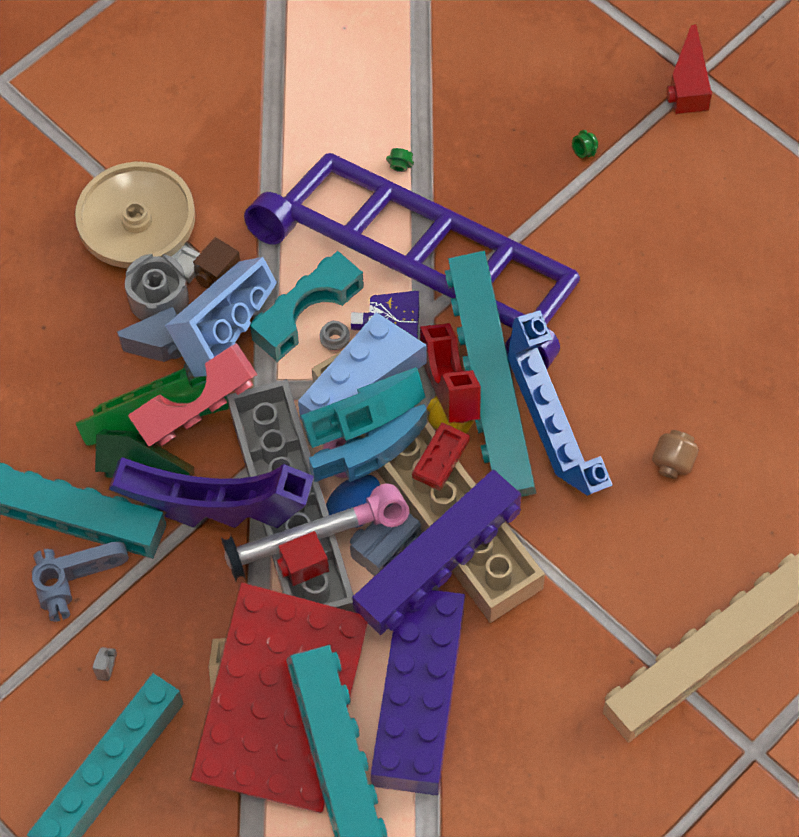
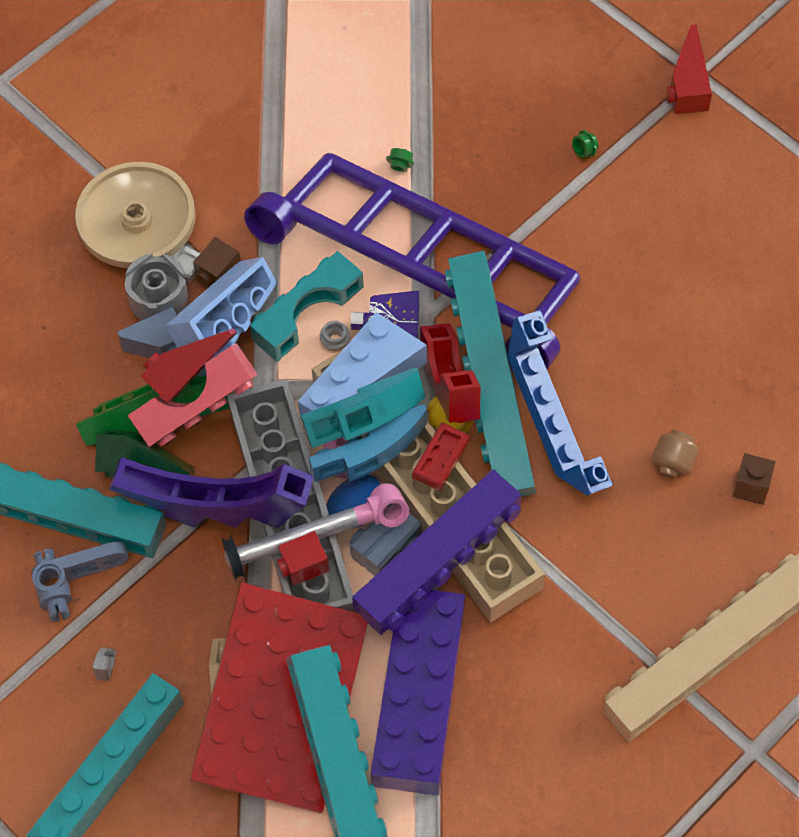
none -> red slope [141,328,238,403]
none -> reddish brown brick [733,453,776,505]

